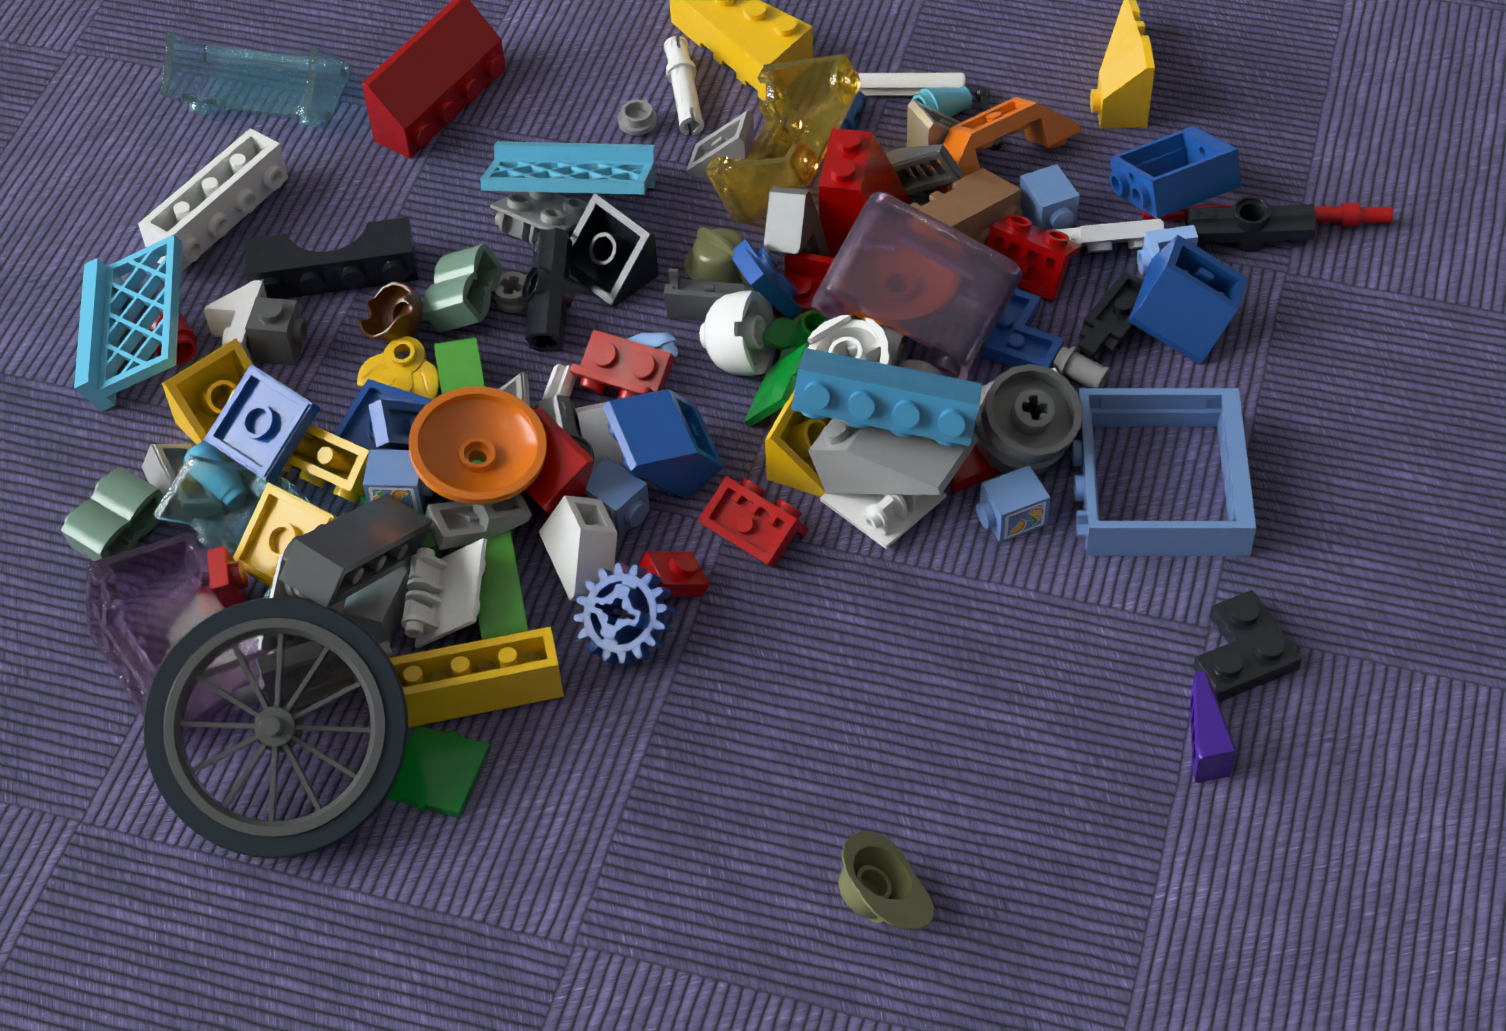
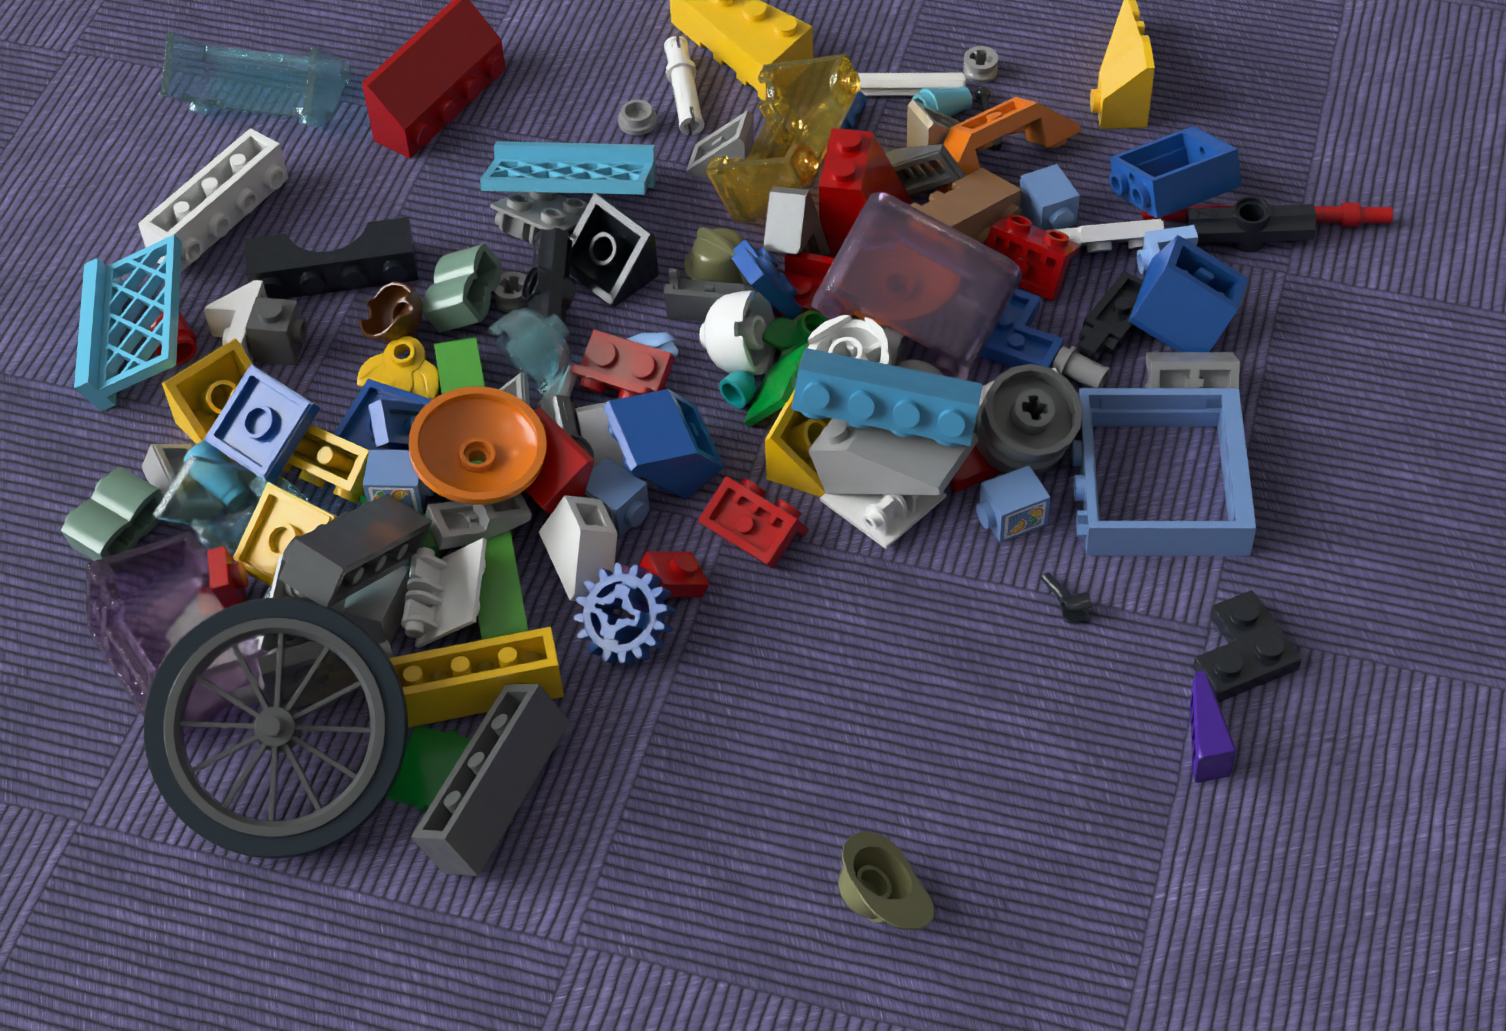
none -> dark grey brick [411,684,570,876]
none -> clear light blue cylinder [488,308,571,395]
none -> teal hinge [719,370,757,409]
none -> light grey bush [963,46,998,84]
none -> black hand [1041,572,1092,623]
none -> light grey hinge [1145,352,1240,388]

